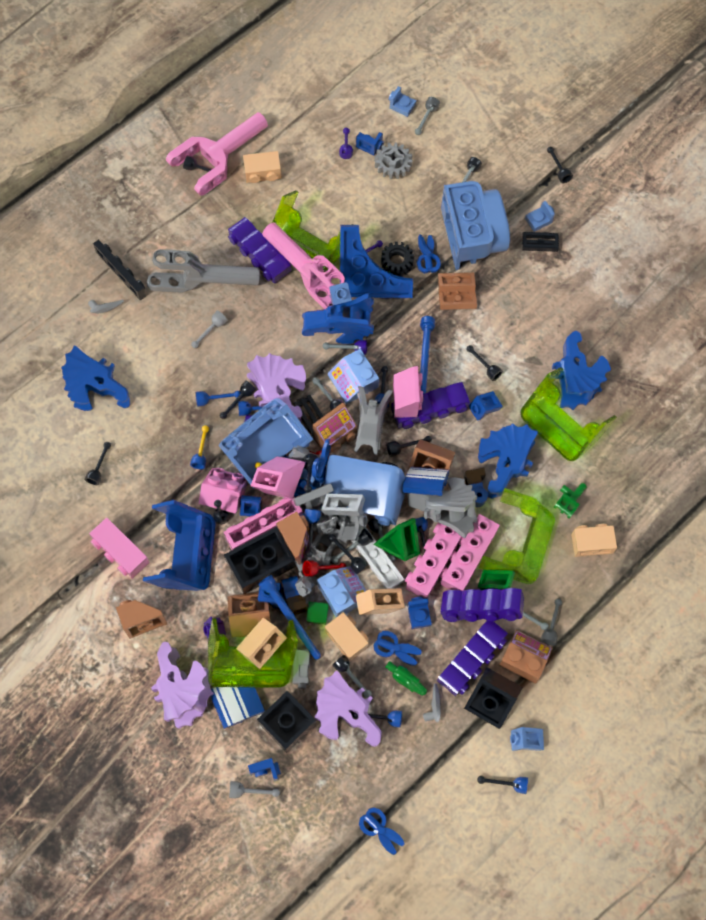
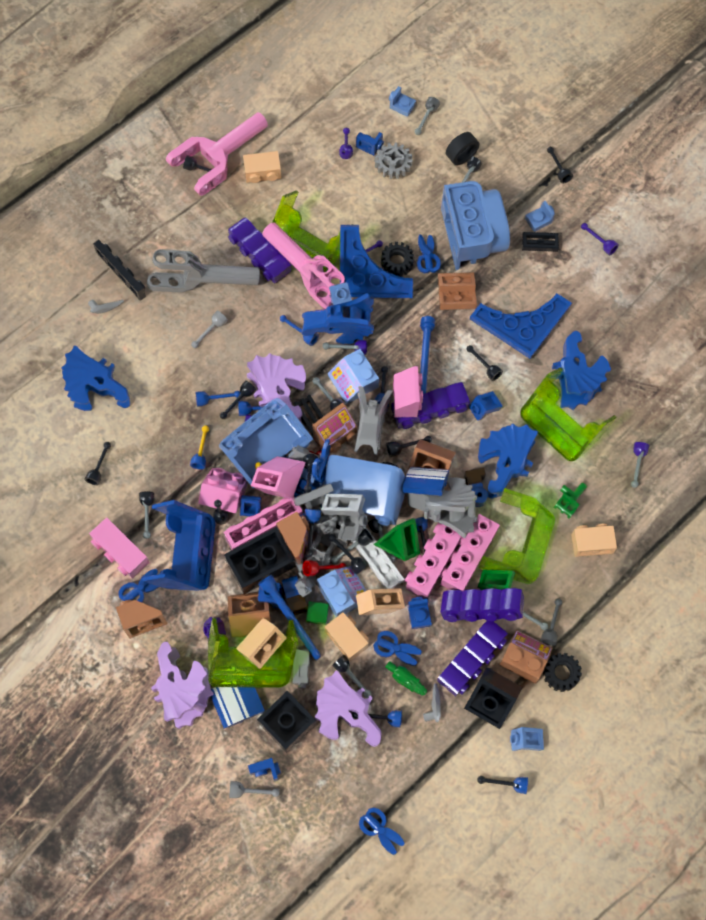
none -> blue piece [119,568,159,603]
none -> hinge [139,491,155,539]
none -> blue hinge [280,315,319,346]
none -> black tyre [445,132,480,166]
none -> blue plate [470,293,572,359]
none -> black tyre [543,653,582,692]
none -> dark purple hinge [581,223,619,256]
none -> hinge [631,442,650,488]

